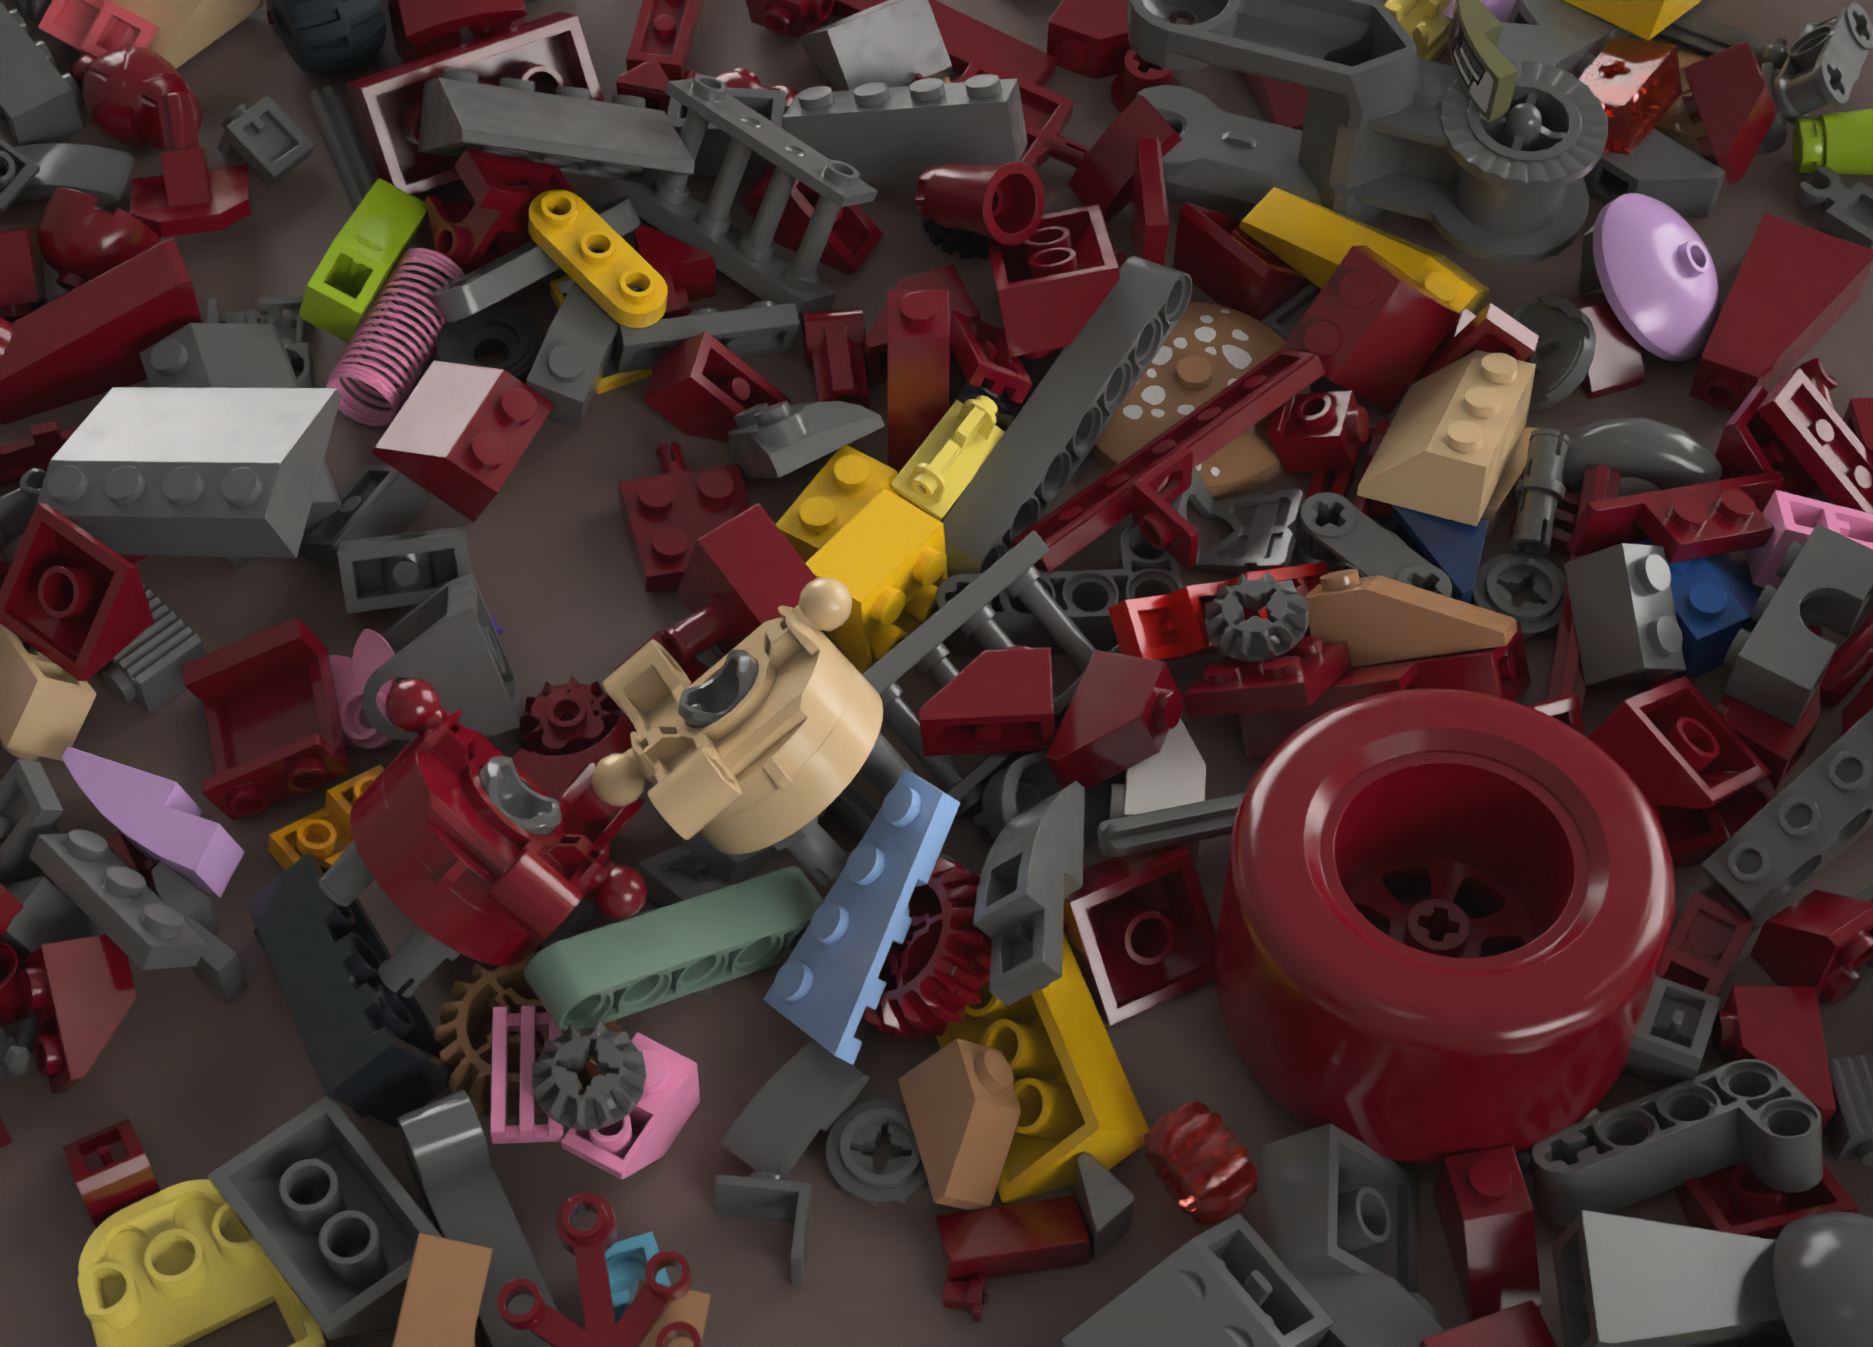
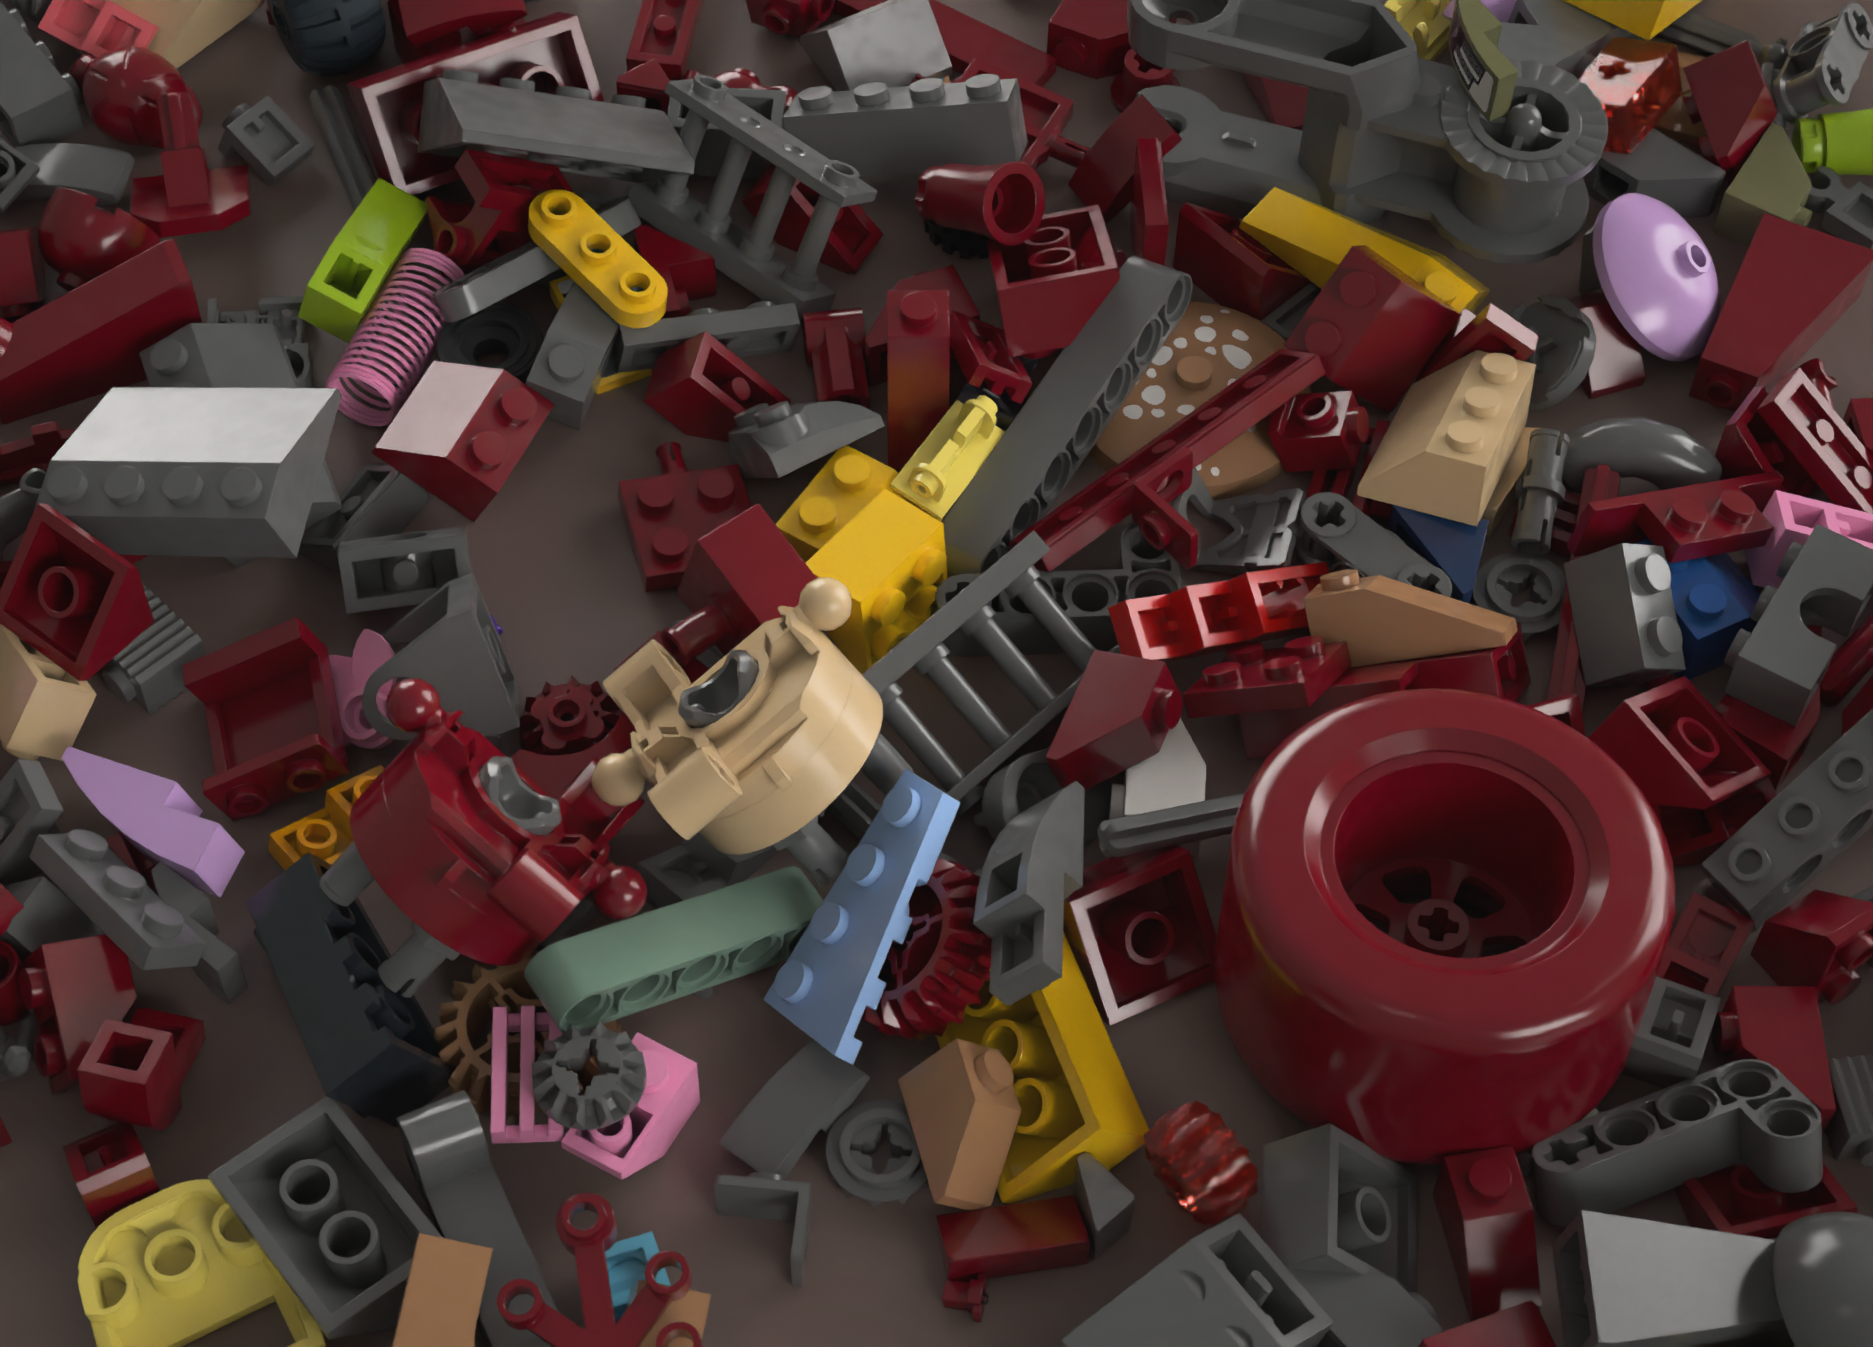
dark red slope [919,646,1055,756] -> none
dark grey gear [1205,571,1309,662] -> none
none -> dark red brick [77,1006,206,1130]
none -> olive slope [1713,122,1812,248]

